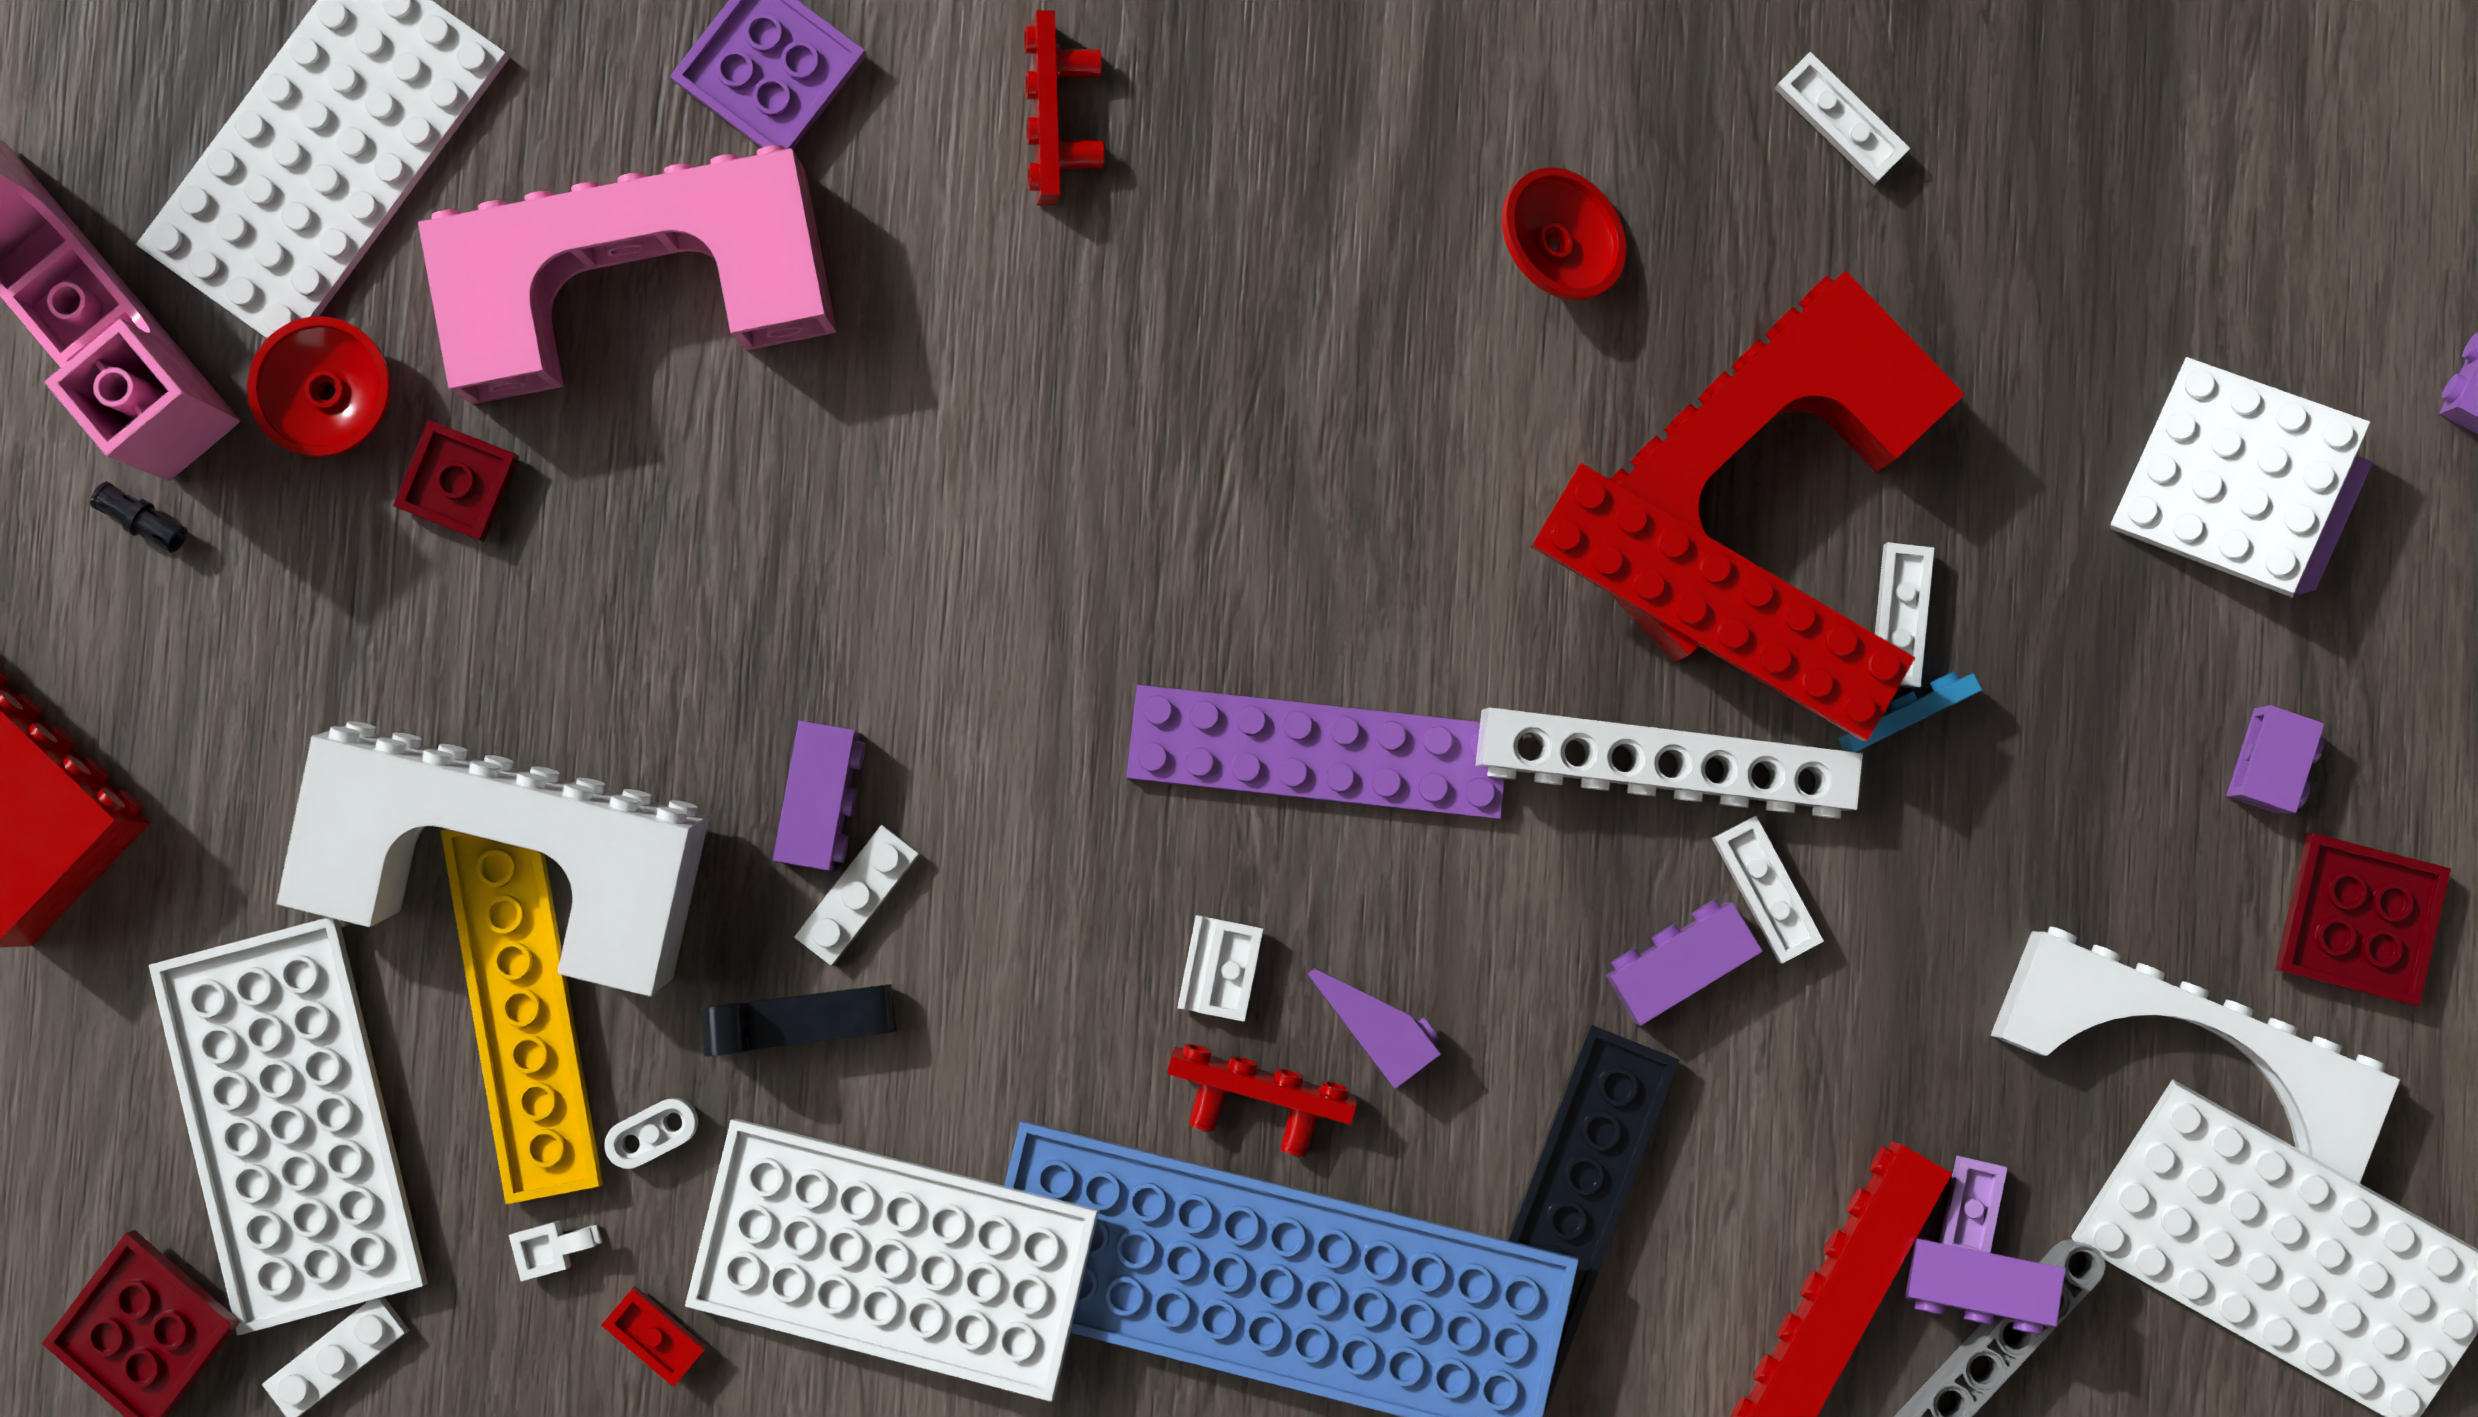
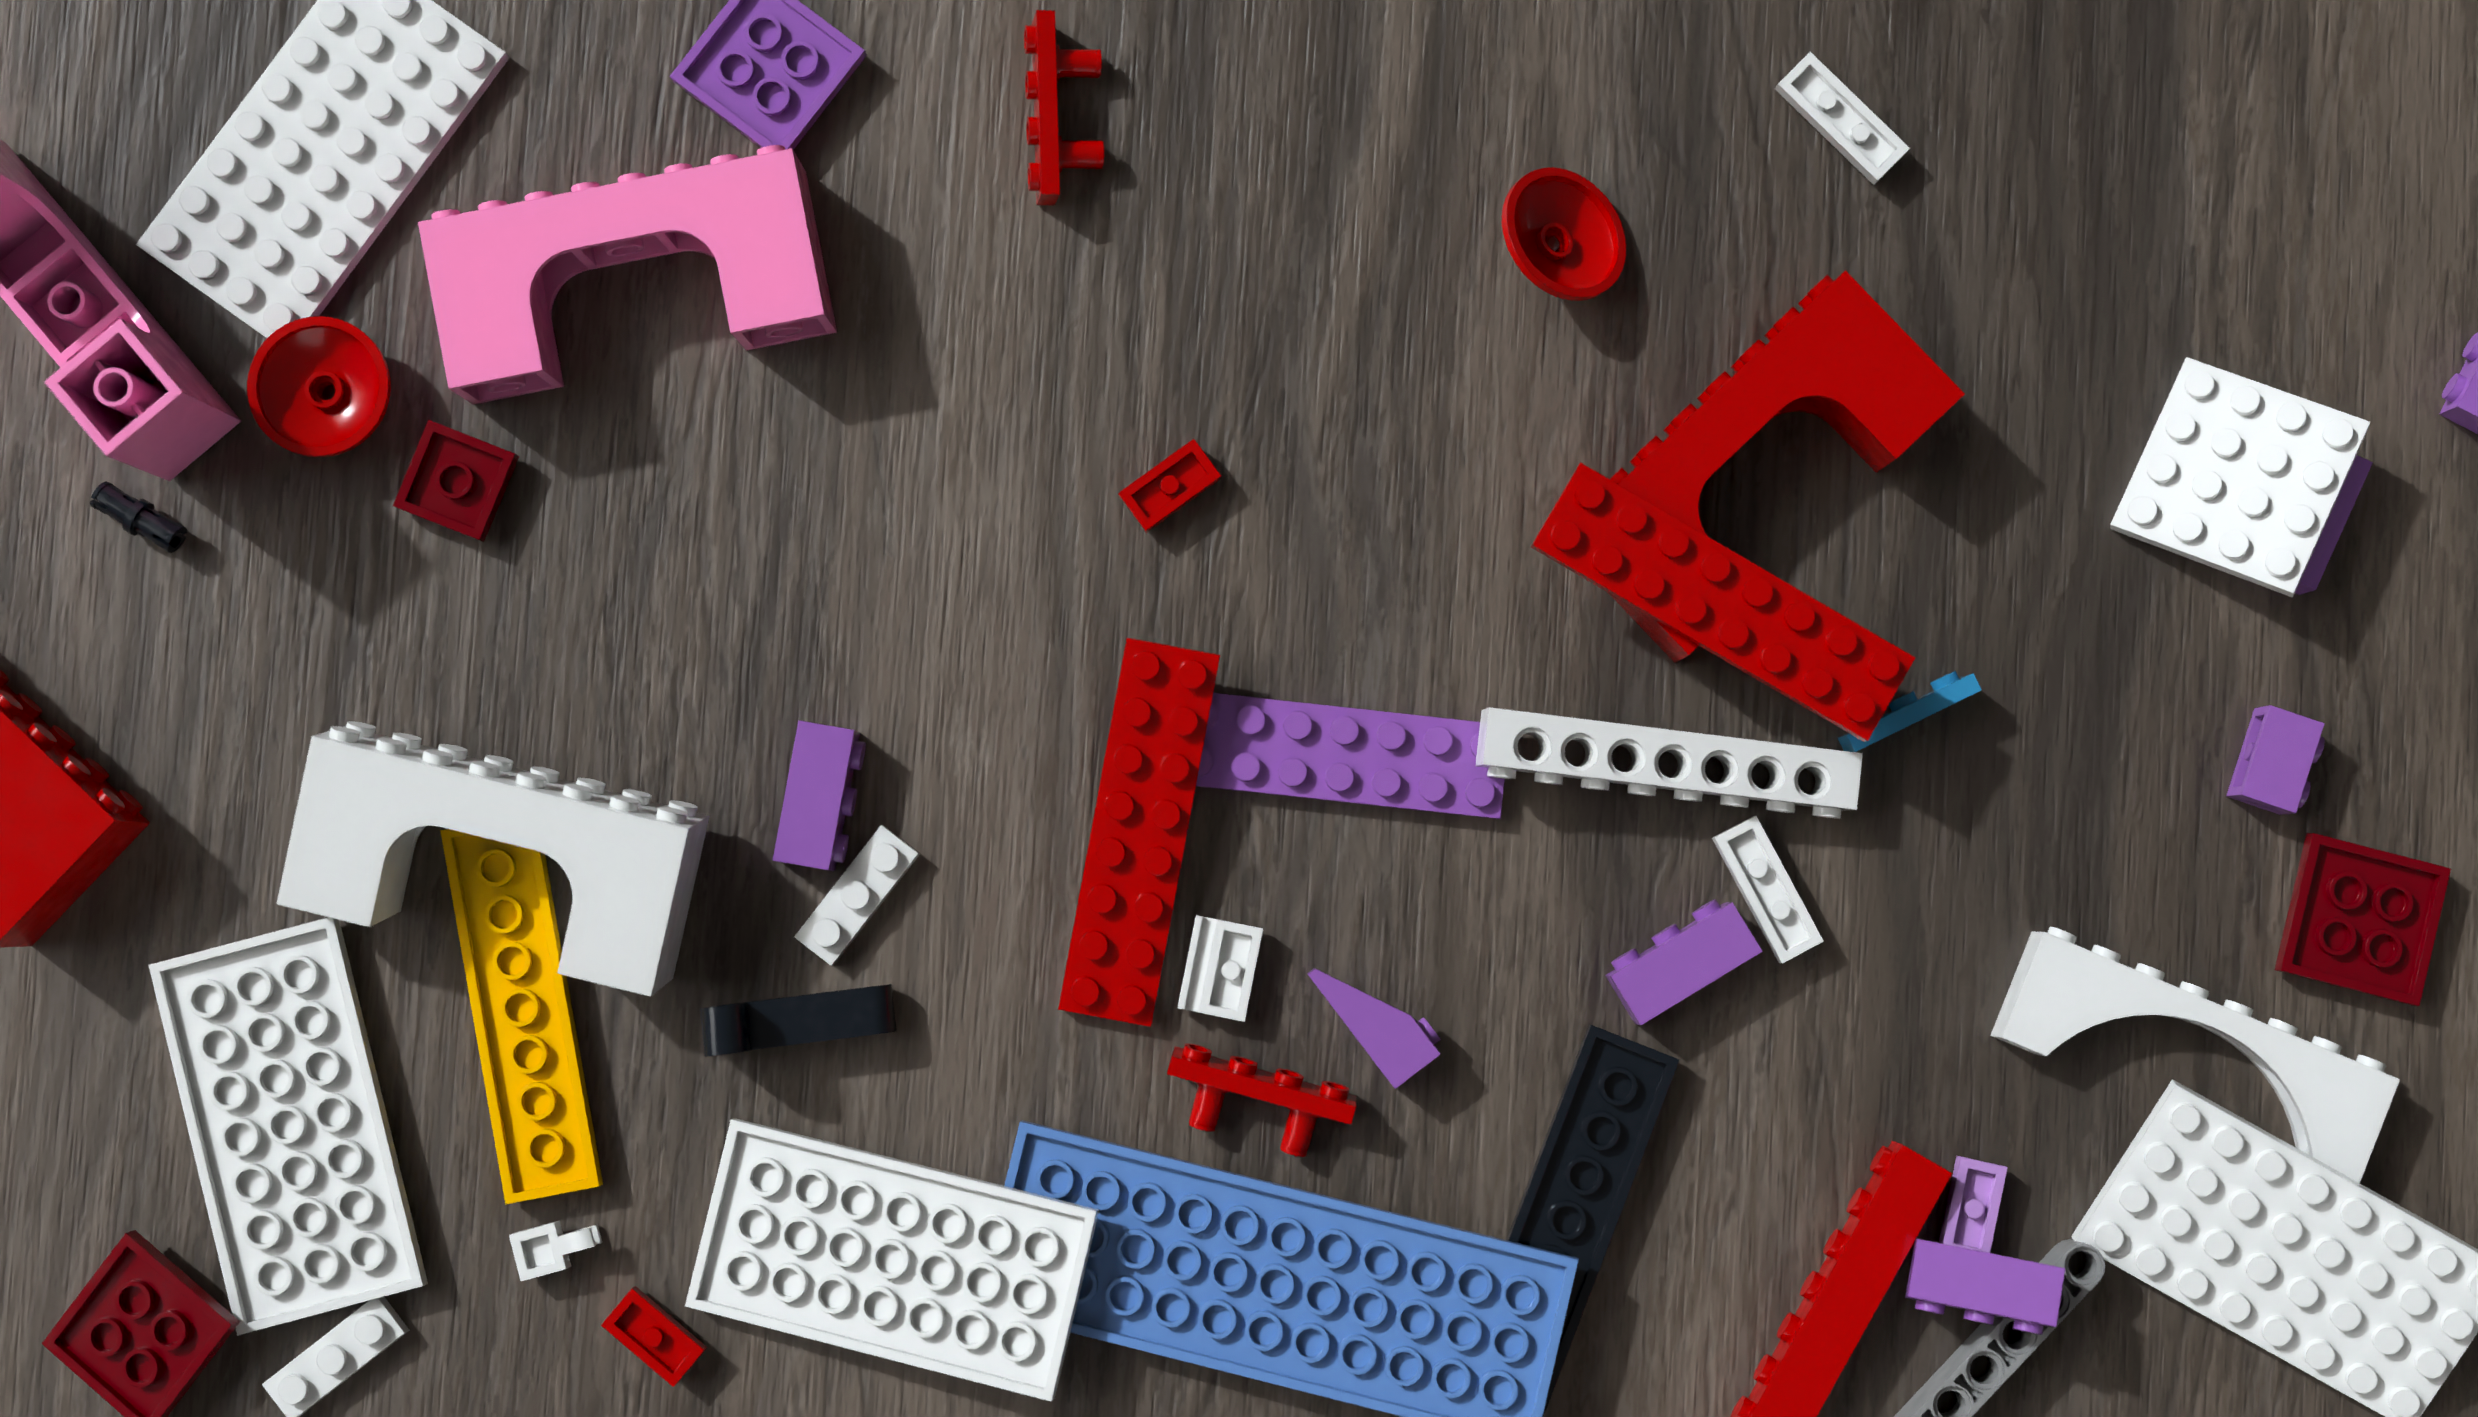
white plate [605,1098,698,1169] -> none
white plate [1875,542,1934,688] -> none
none -> red plate [1058,637,1221,1027]
none -> red plate [1118,439,1222,533]

